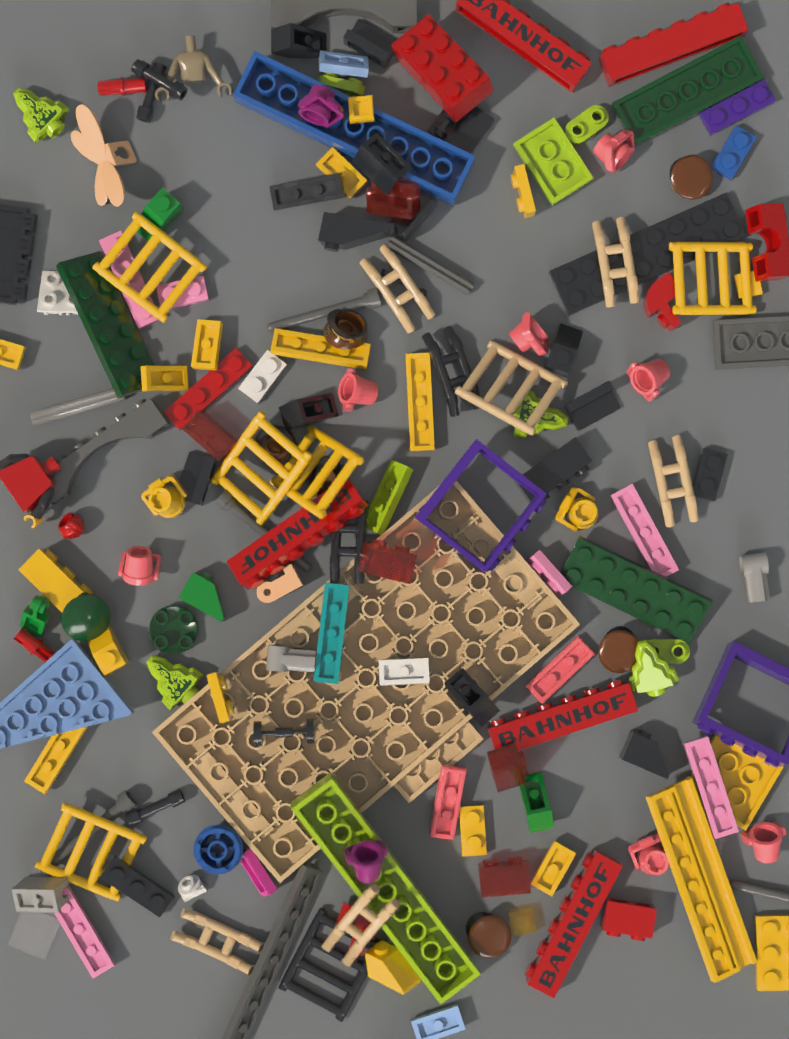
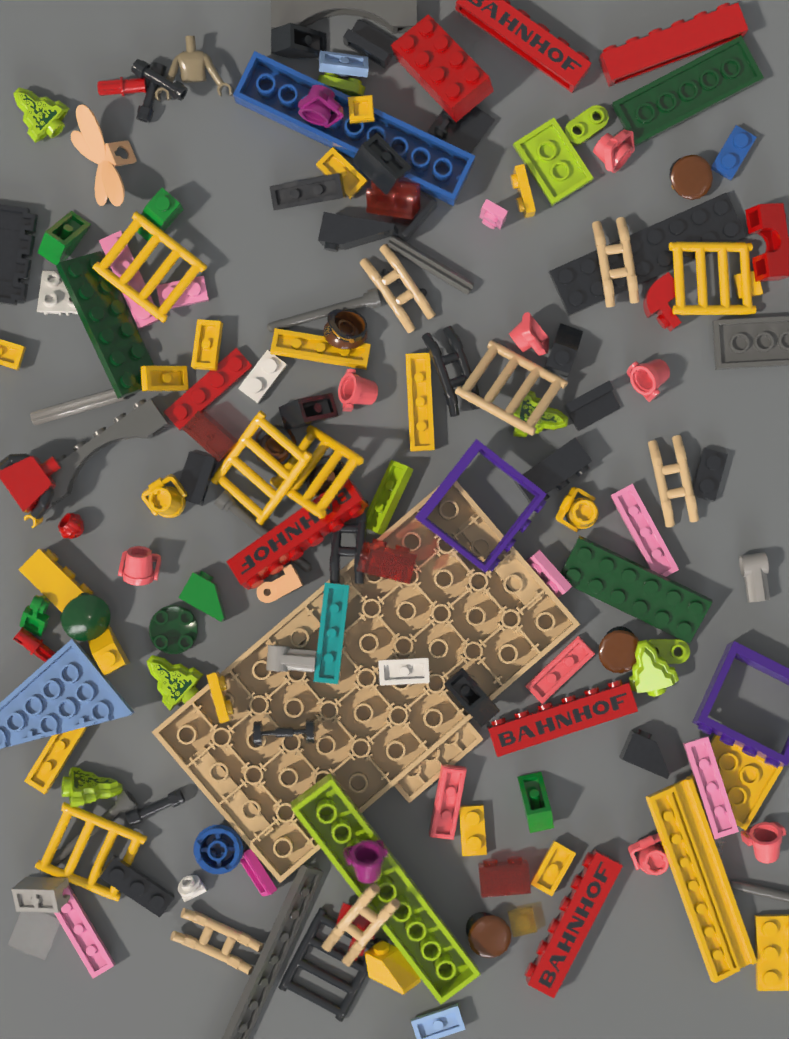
clear red brick [487,743,528,792] -> none
red brick [600,897,657,941] -> none
dark purple plate [699,79,776,136] -> none
none -> green slope [37,211,91,265]
none -> lime rock [61,767,123,807]
none -> bright pink plate [479,199,508,229]

